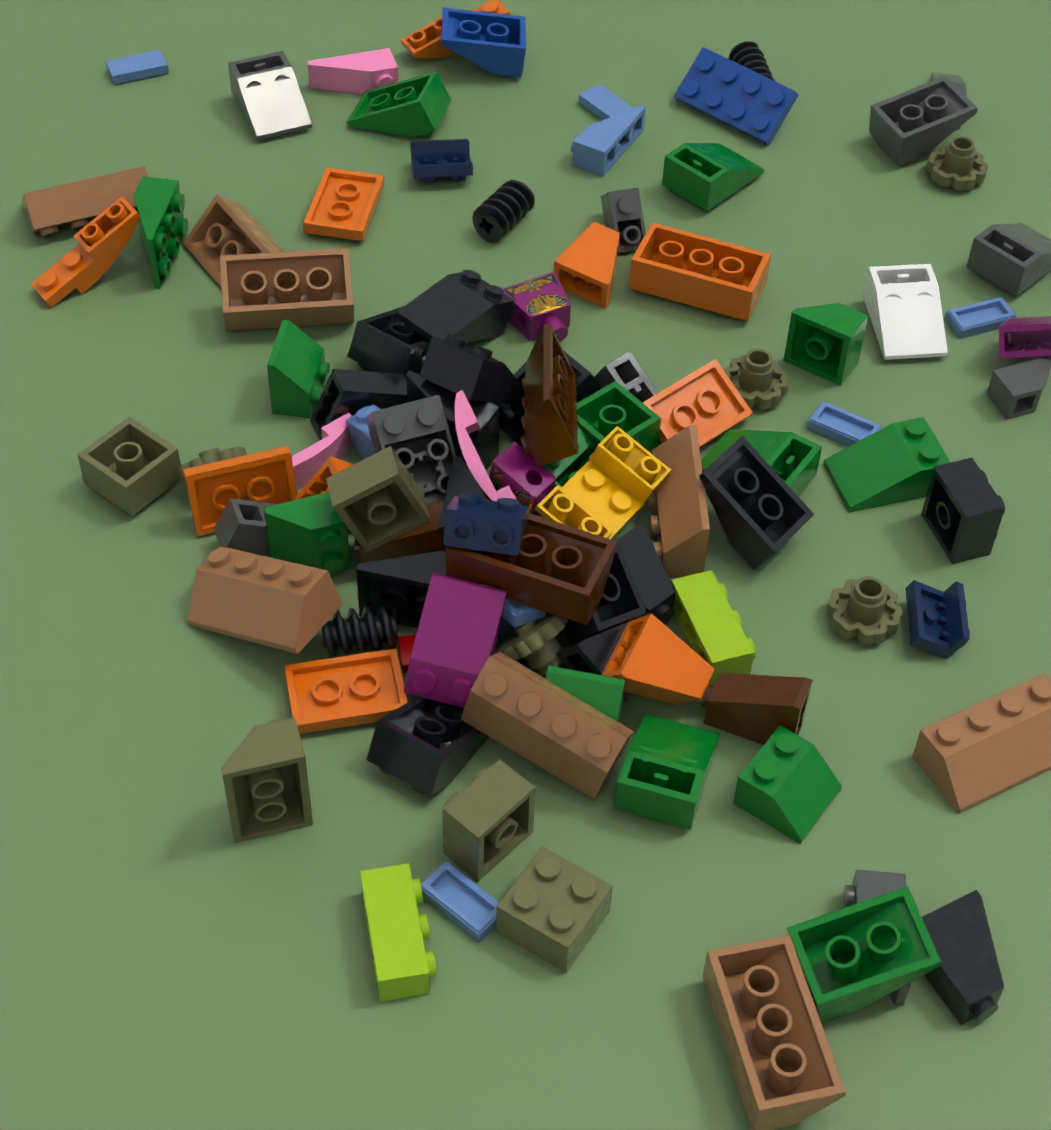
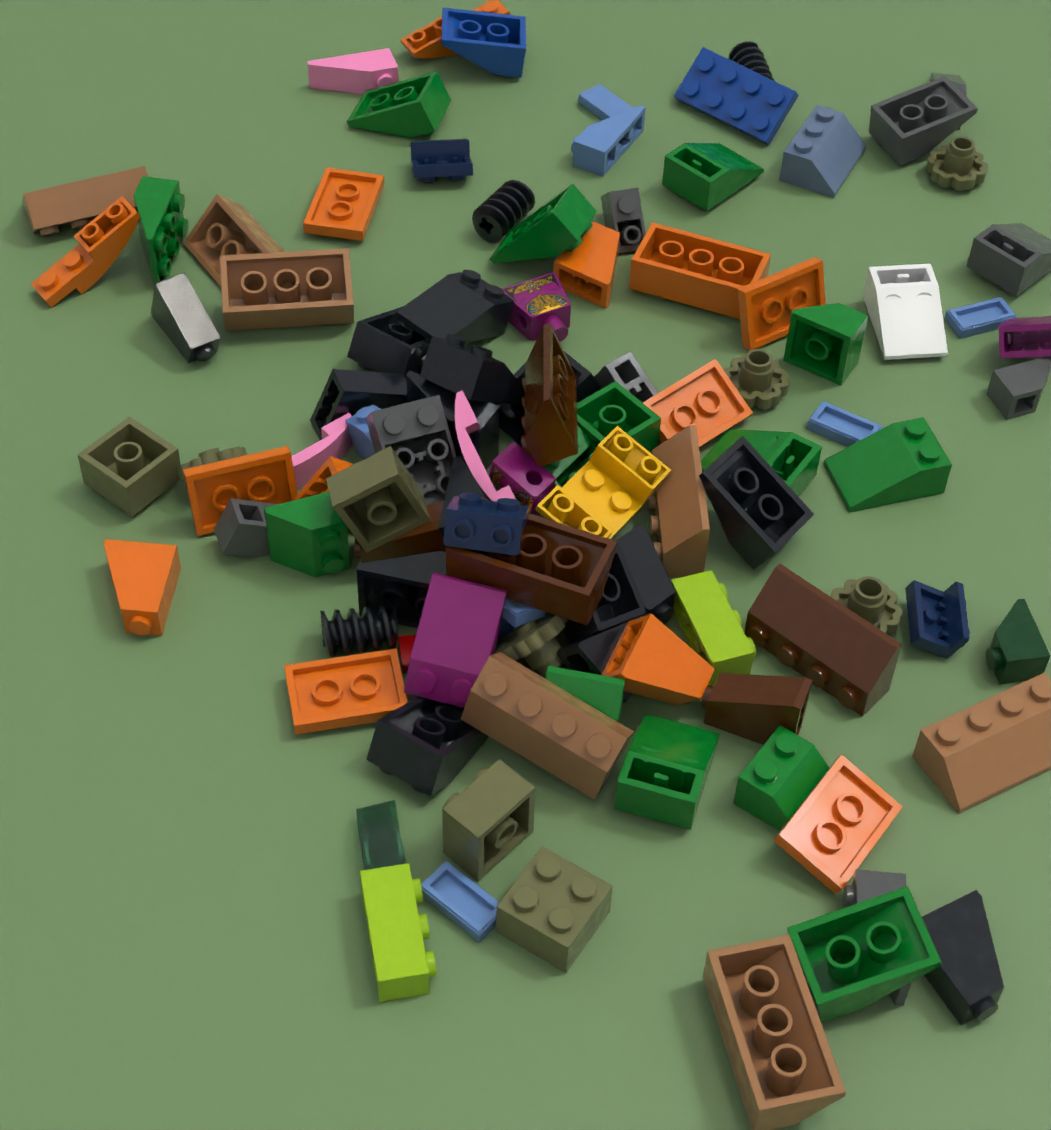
medium blue tile [106,50,169,85] -> none
medium nougat slope [187,546,343,654] -> none
olive slope [221,717,313,843] -> none
slope [228,51,312,140] -> none
green slope [267,320,330,418] -> none
black brick [921,458,1005,564] -> none
none -> orange slope [104,539,181,636]
none -> slope [151,272,221,363]
none -> clear green slope [356,800,407,870]
none -> green slope [489,184,597,264]
none -> orange plate [737,257,826,350]
none -> reddish brown slope [744,563,902,717]
none -> plate [773,754,903,895]
none -> sand blue slope [779,105,866,198]
none -> dark green slope [986,599,1050,684]

